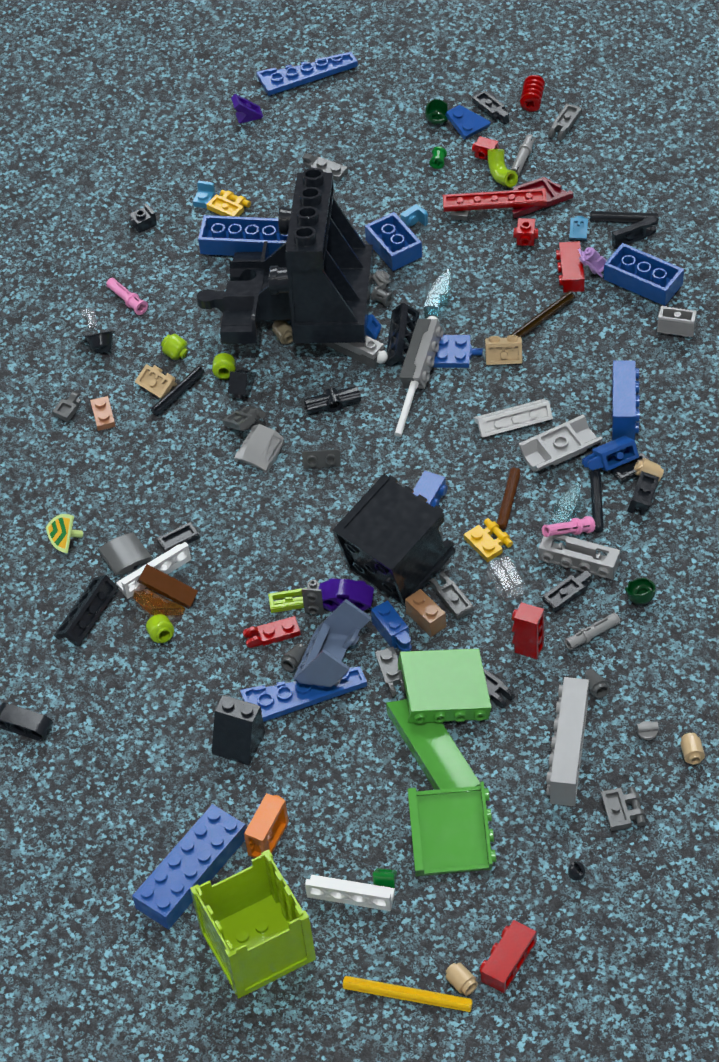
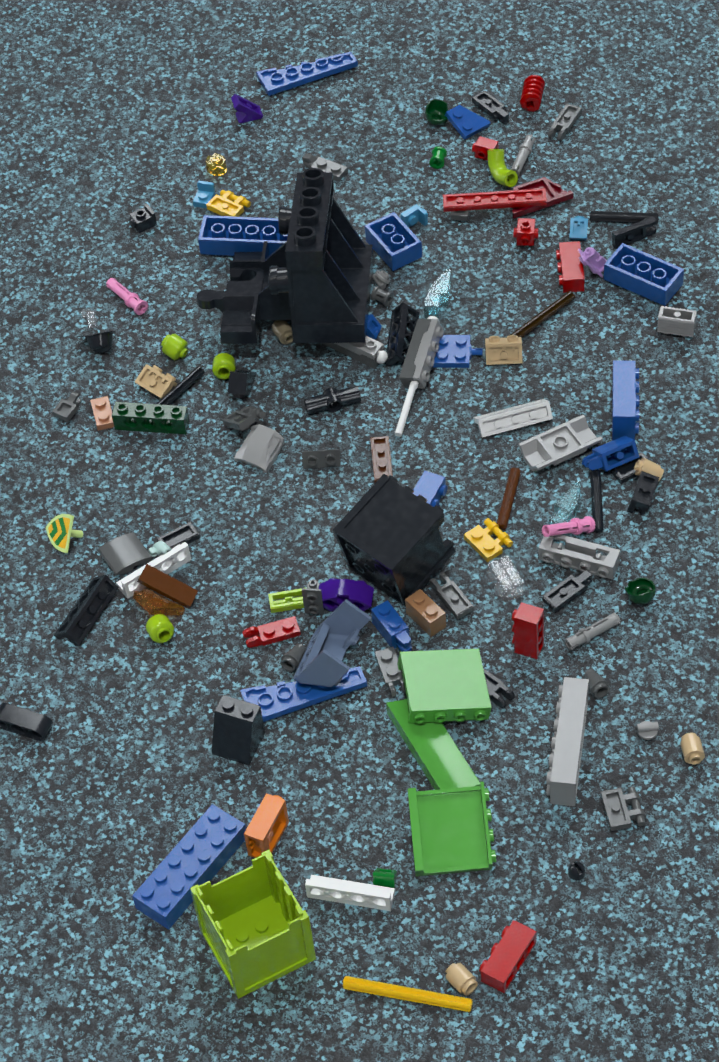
none -> dark green brick [112,402,190,435]
none -> light aqua arm [148,541,172,557]
none -> clear yellow plate [205,152,227,176]
none -> tile [370,436,393,483]

